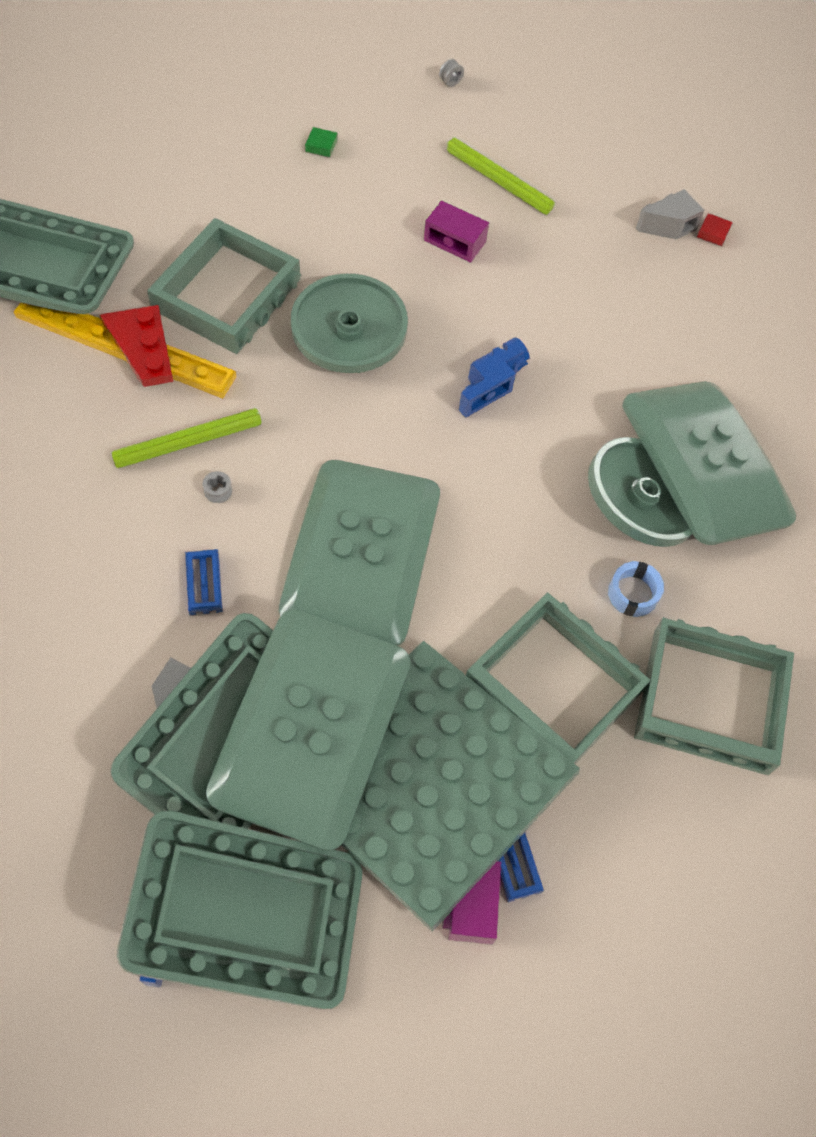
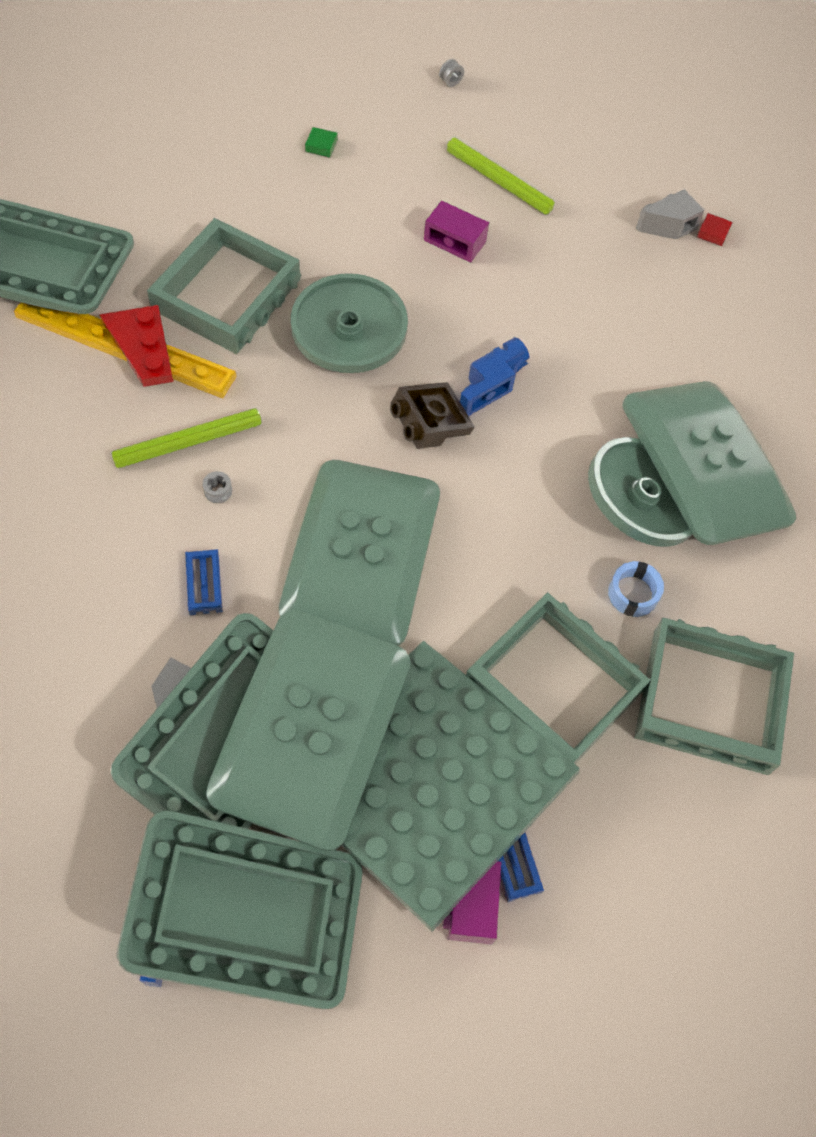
none -> dark brown plate [390,382,475,449]

